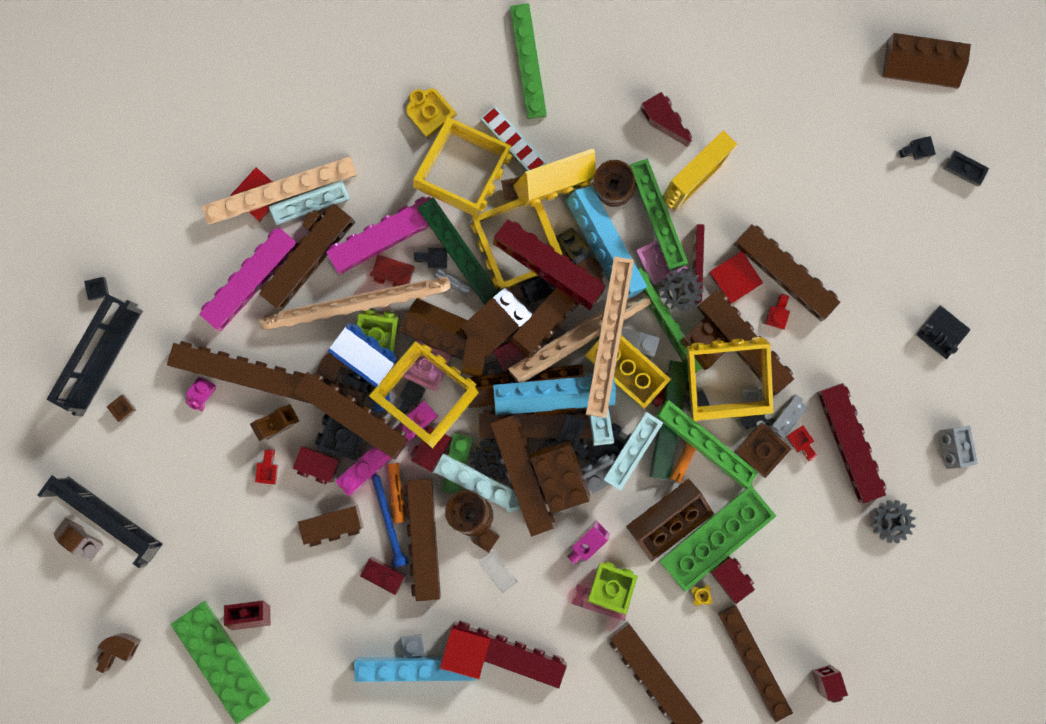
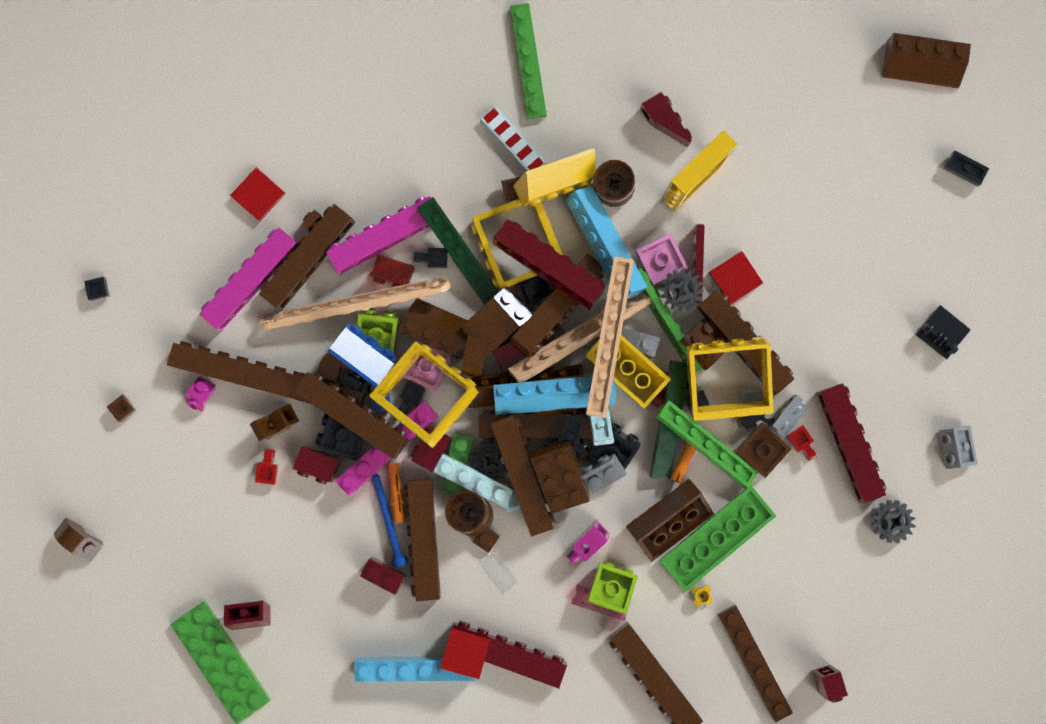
black piece [37,475,163,568] -> none
black piece [46,294,143,417] -> none
reddish brown brick [96,633,141,673] -> none
light nougat plate [201,156,357,225] -> none
light aqua tile [269,180,349,225] -> none
reddish brown brick [298,505,364,547] -> none
light grey plate [401,634,424,658] -> none
yellow plate [406,88,457,139] -> none
yellow window [413,117,512,217] -> none
light grey axle [434,269,471,295] -> none
black plate [484,362,502,376] -> none
black plate [556,227,591,265] -> none
light aqua plate [603,412,663,491] -> none
bright green plate [629,158,688,272] -> none
dark red brick [710,556,755,604] -> none
reddish brown brick [733,224,841,322] -> none
red plate [765,294,790,330] -> none
black plate [899,136,936,161] -> none

